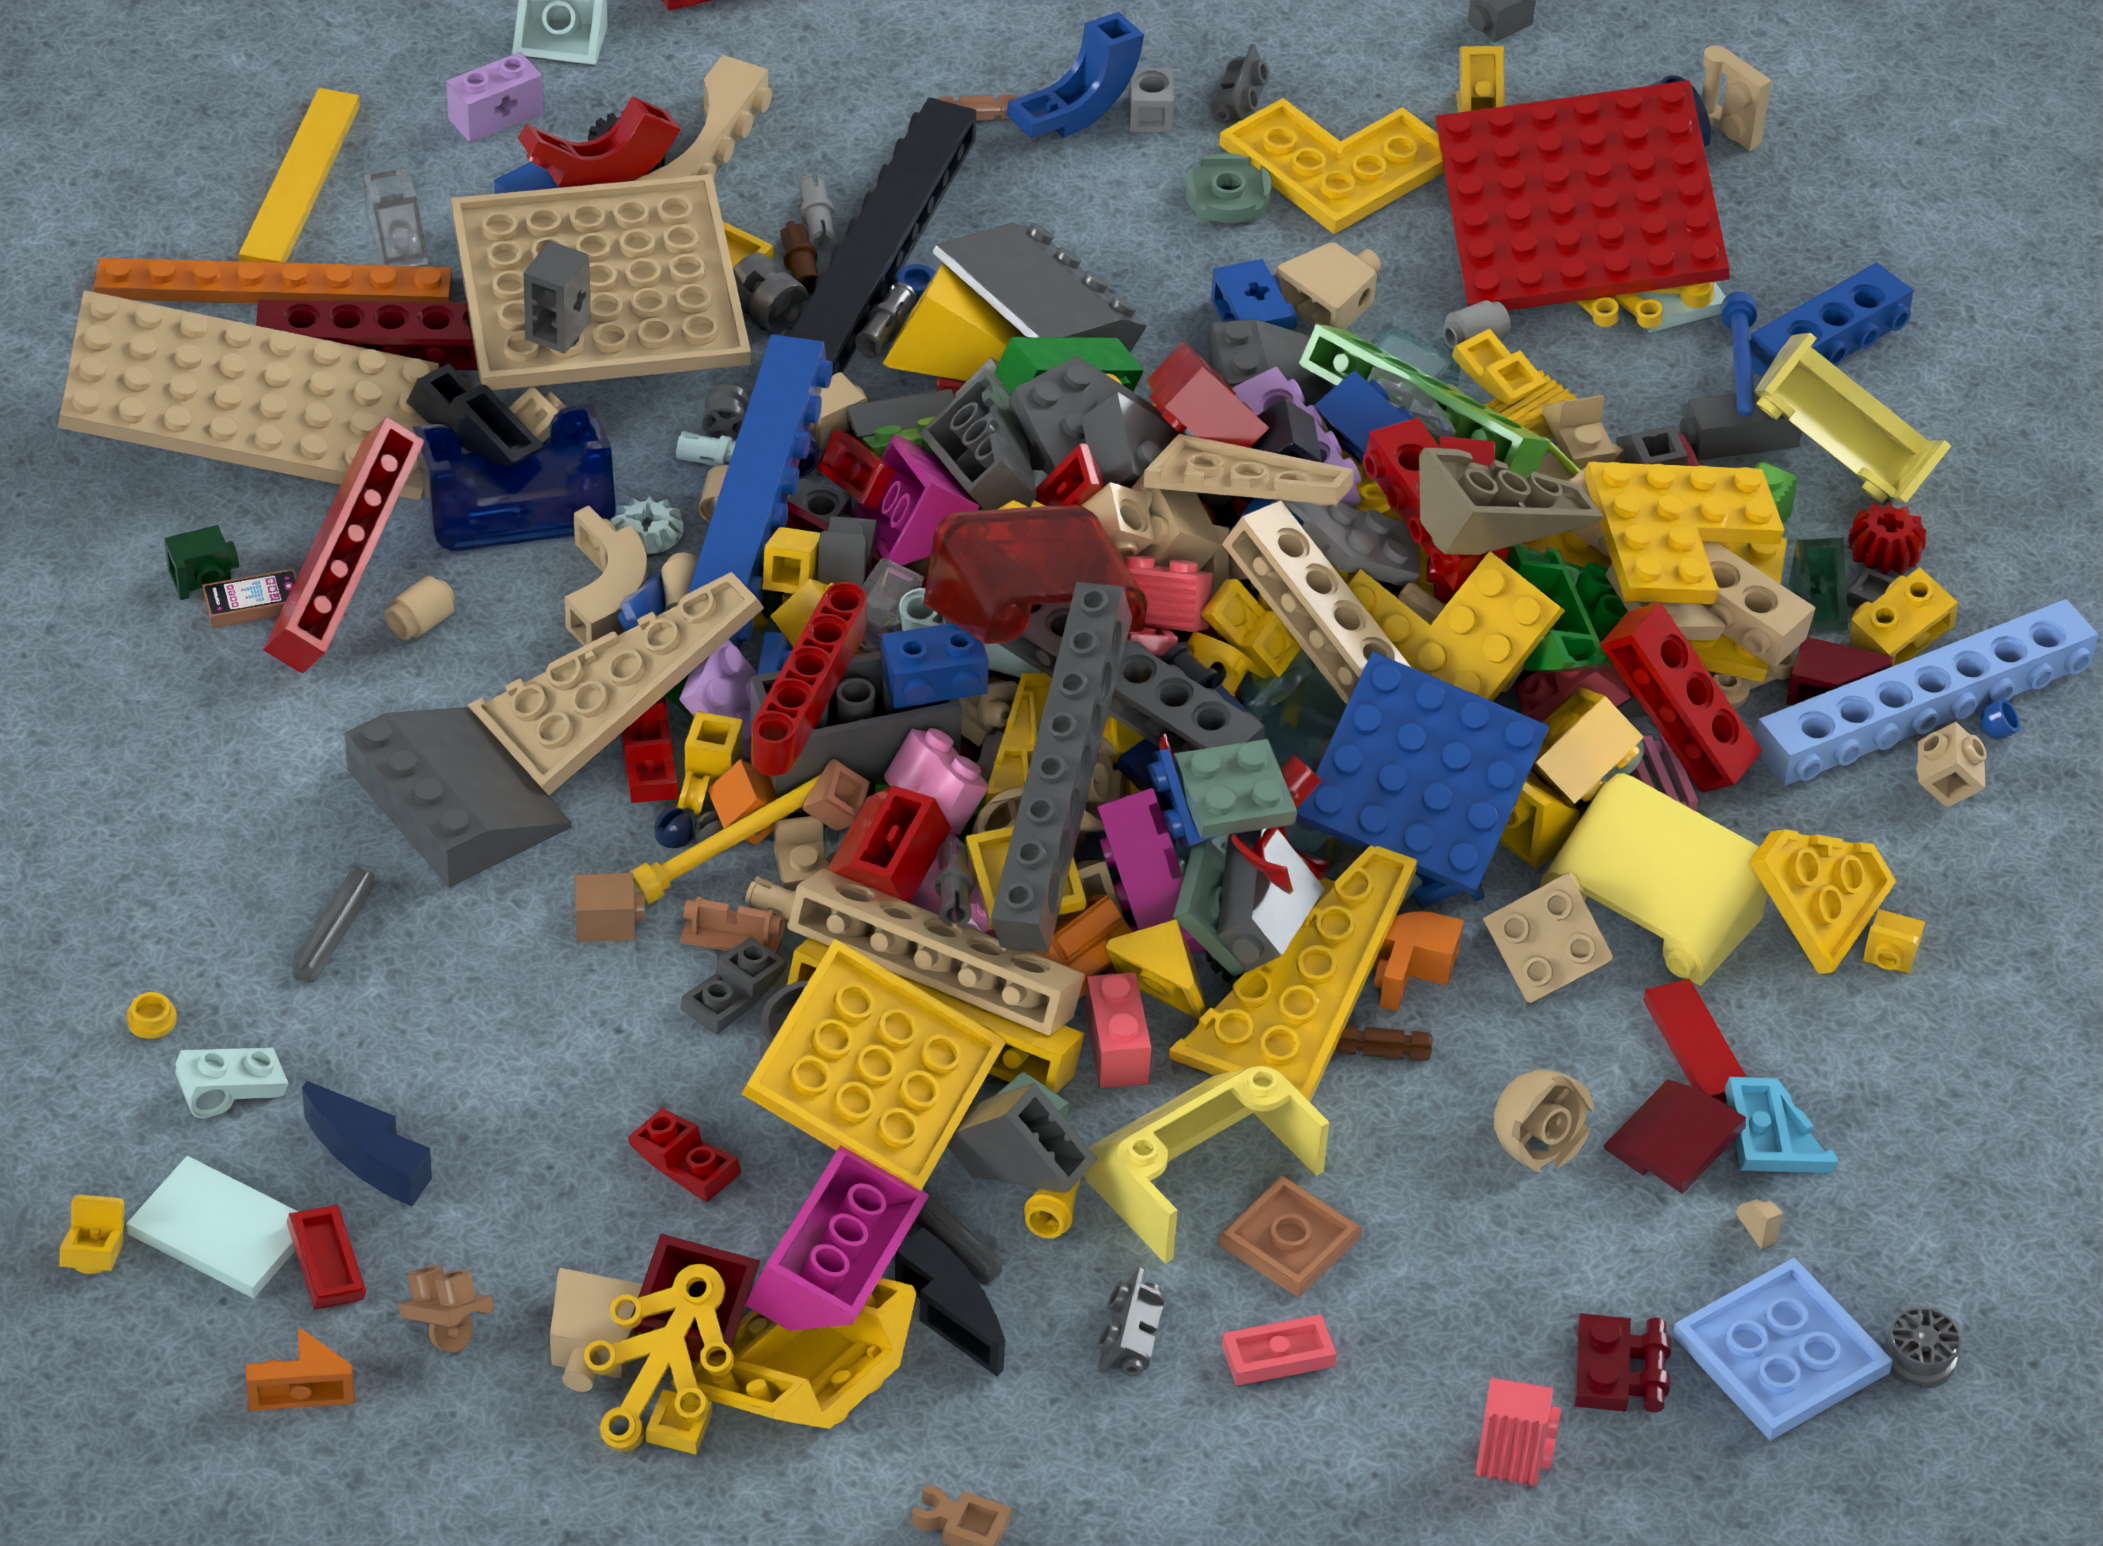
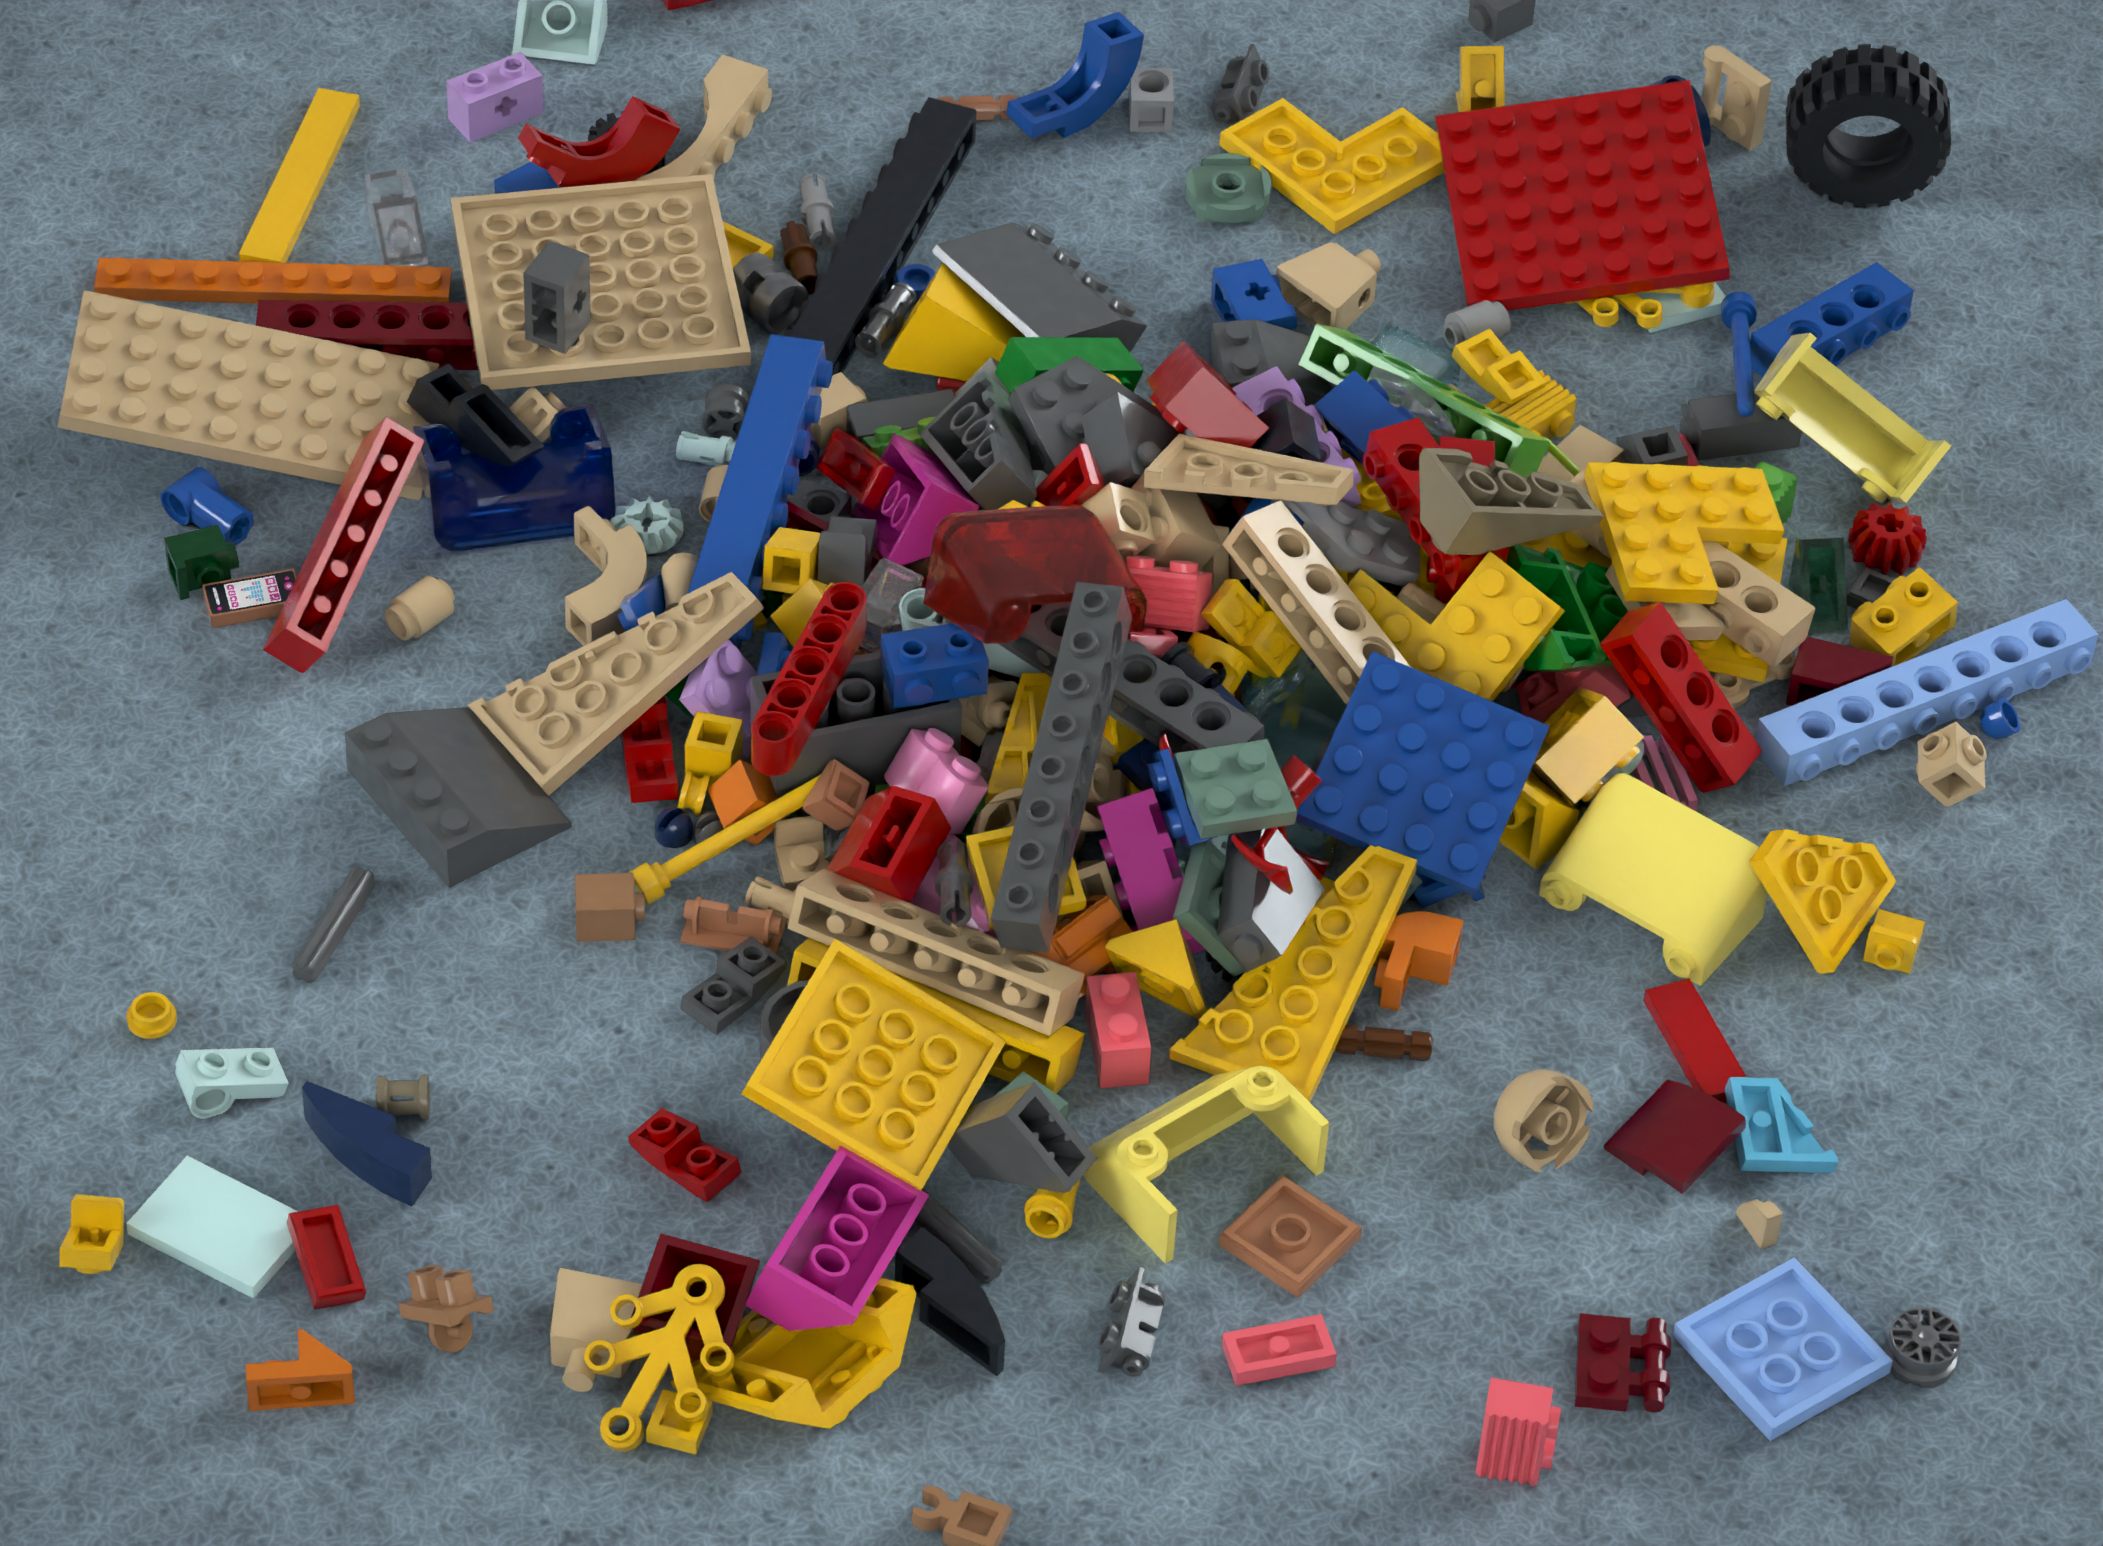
tan bracket [1483,872,1614,1003] -> none
tan slope [1542,395,1616,471] -> none
none -> blue piece [160,467,254,546]
none -> dark tan bush [376,1075,430,1120]
none -> black tyre [1786,44,1951,208]

